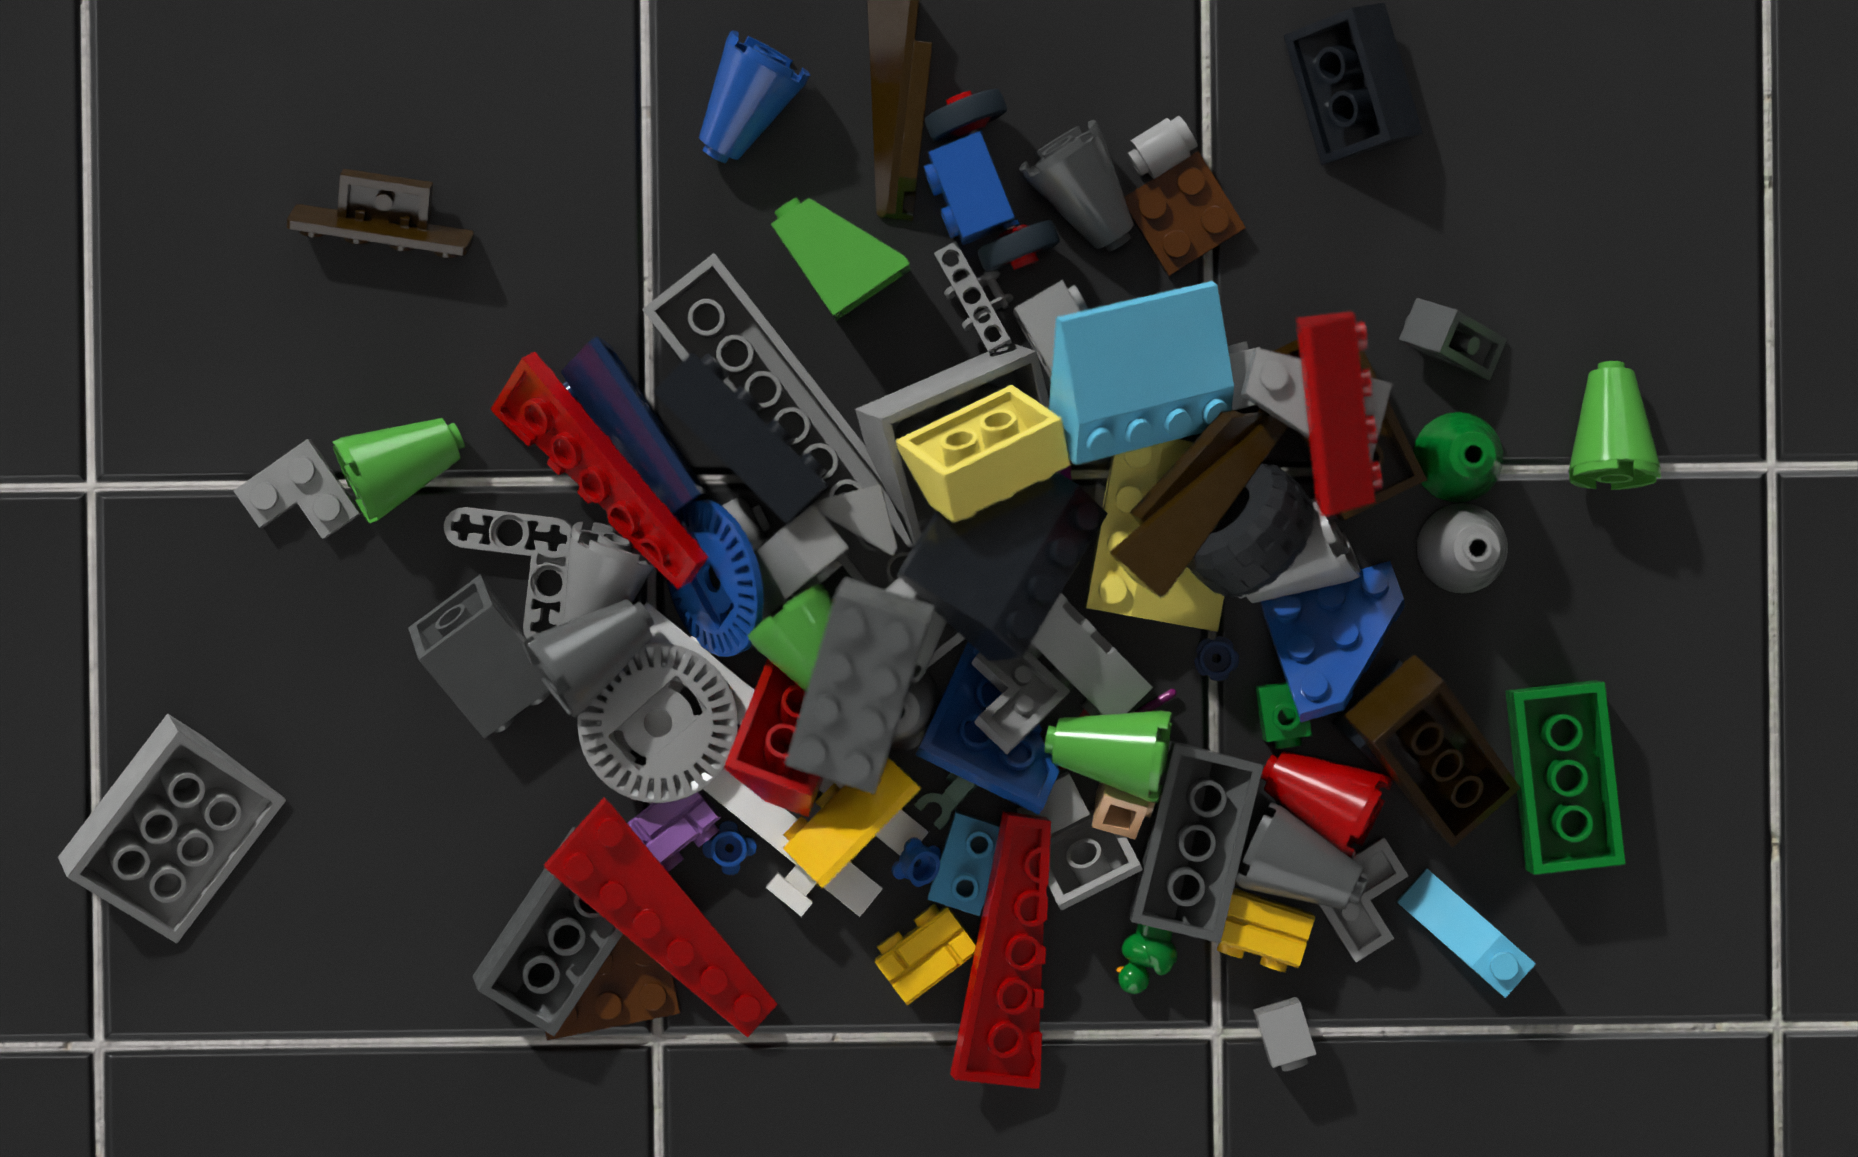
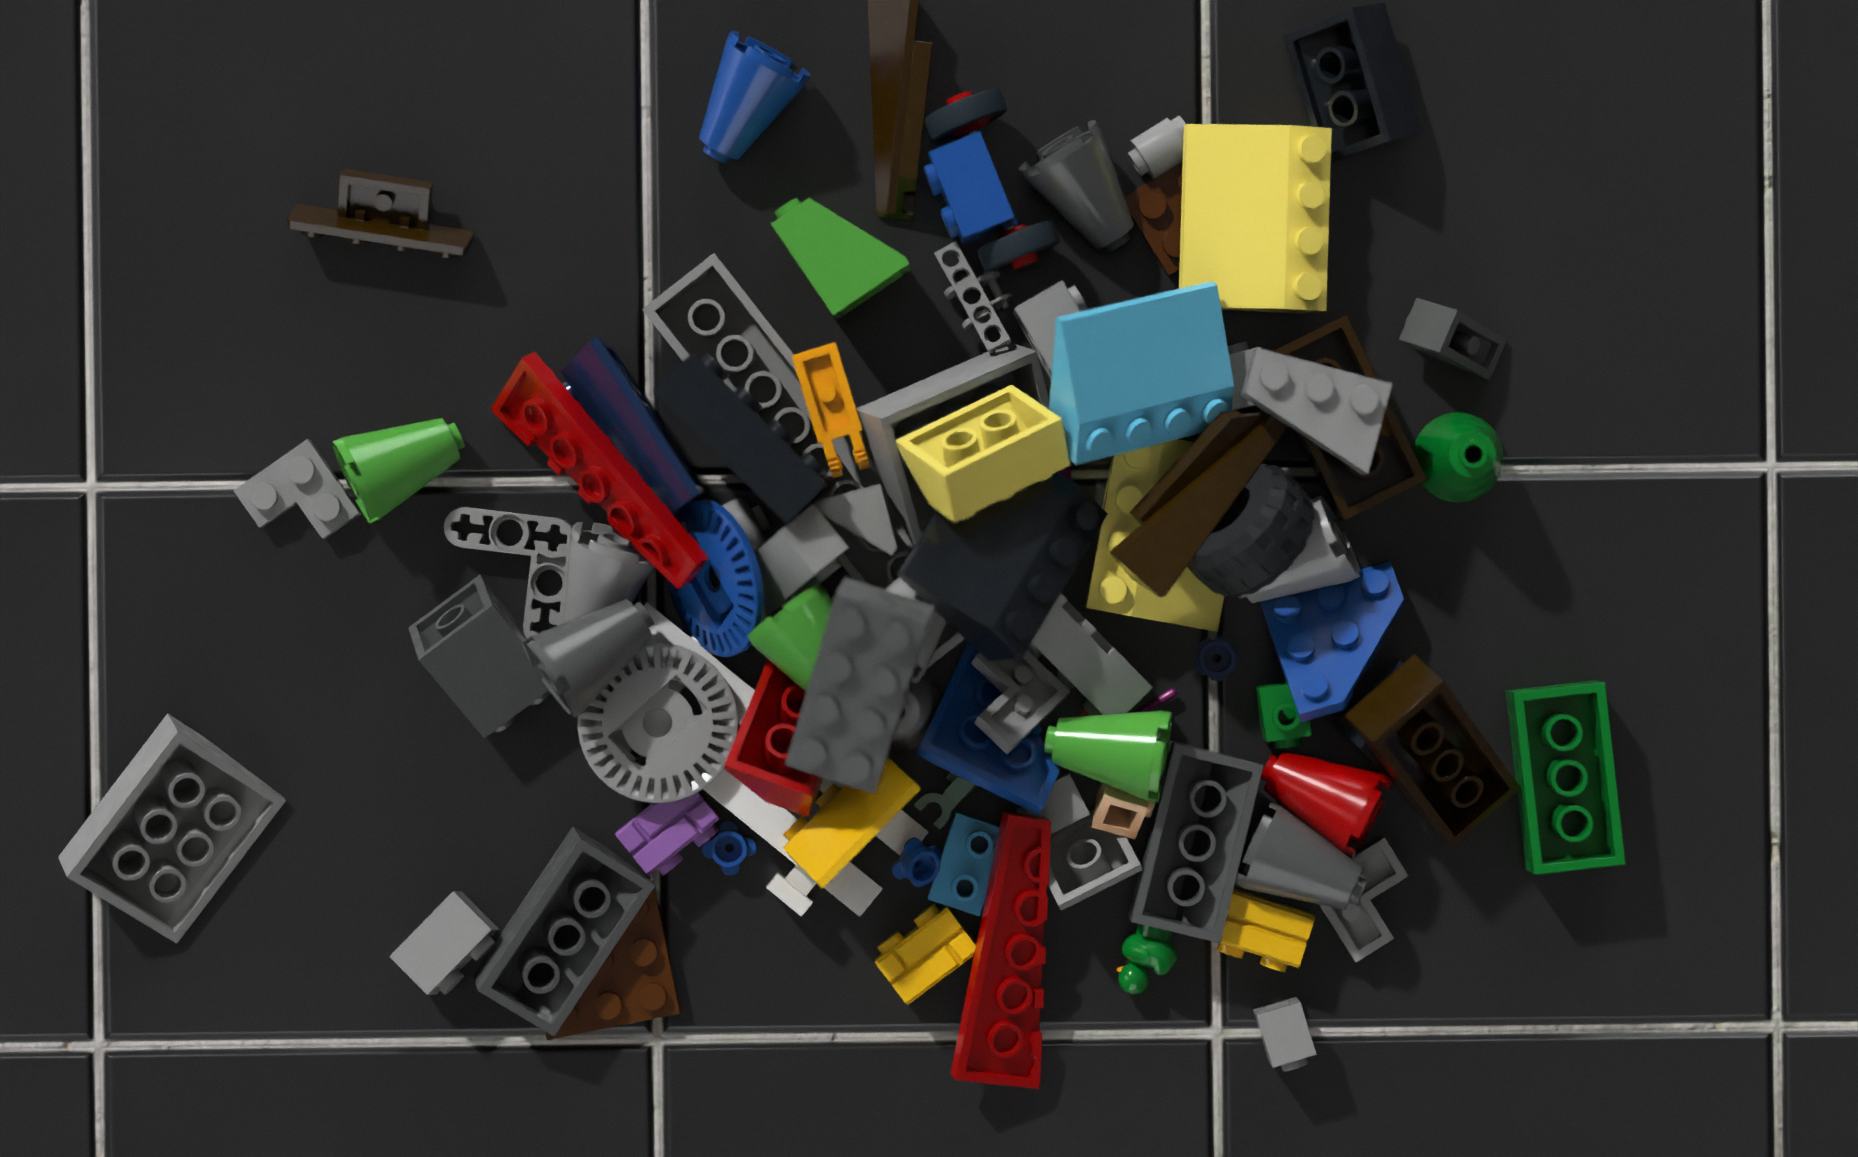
red wing [544,797,777,1038] -> none
red slope [1296,311,1382,516] -> none
medium azure slope [1396,868,1536,998] -> none
light grey cone [1417,503,1508,593] -> none
bright green cone [1568,361,1661,490] -> none
none -> light grey brick [389,891,500,995]
none -> light orange hinge [792,342,870,478]
none -> light yellow slope [1179,124,1332,314]

